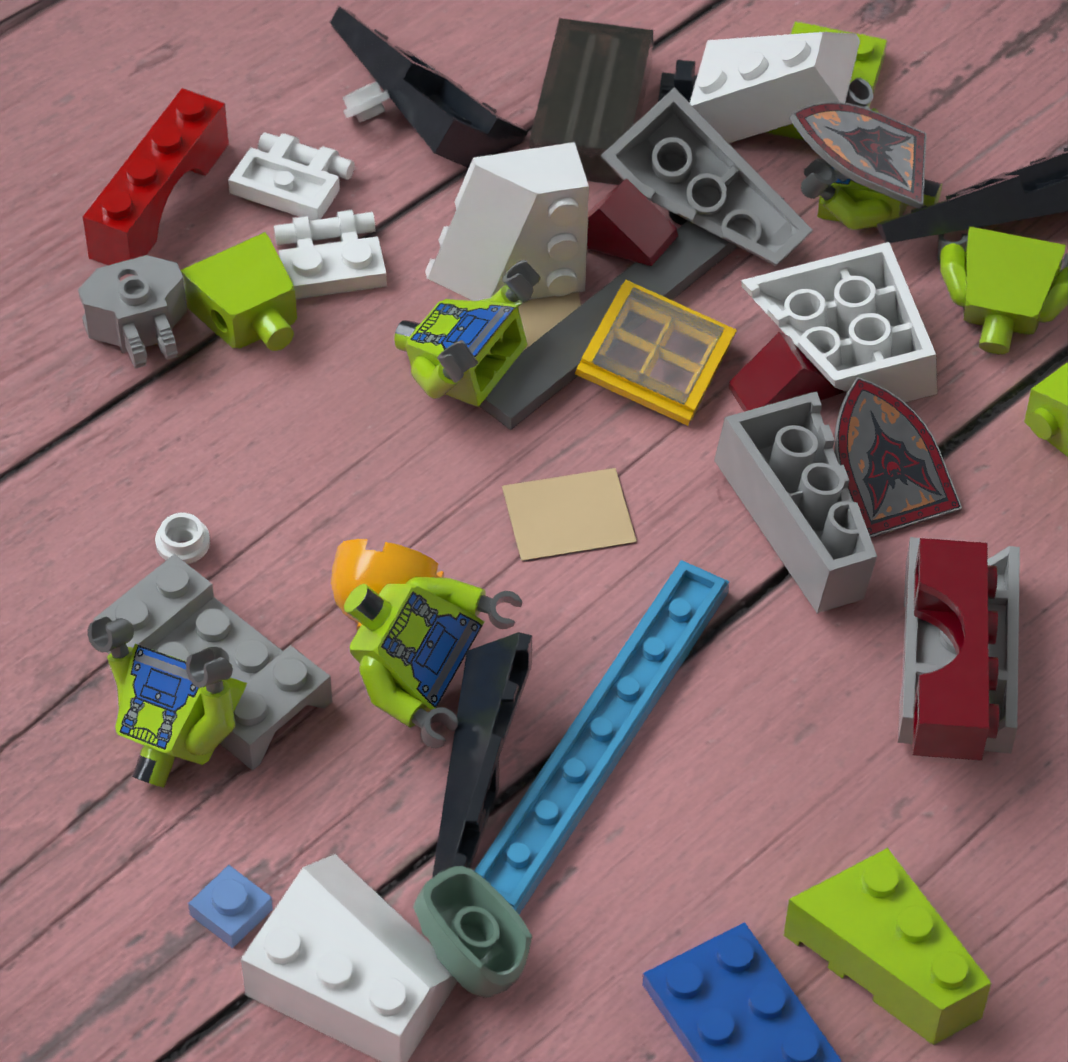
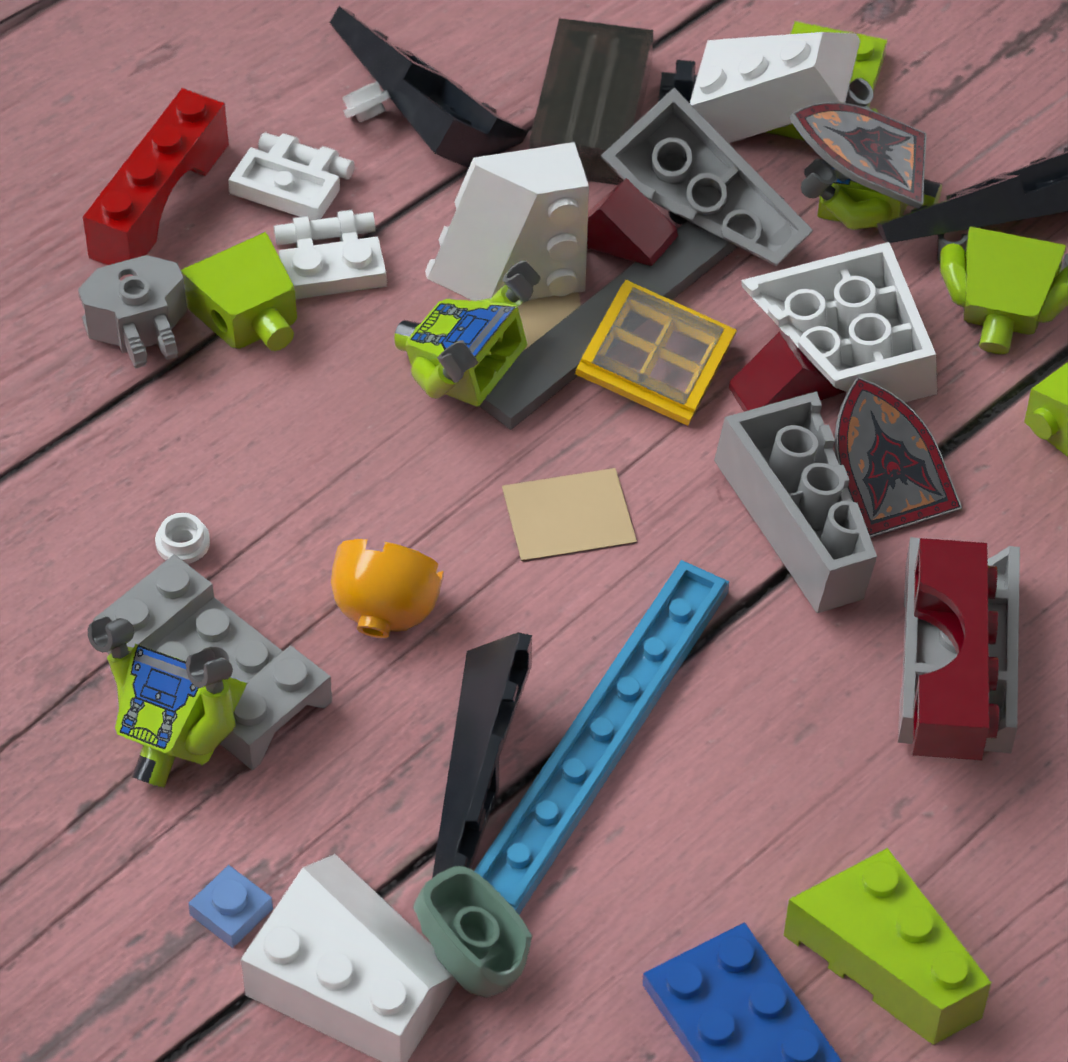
torso [344,577,523,748] -> none

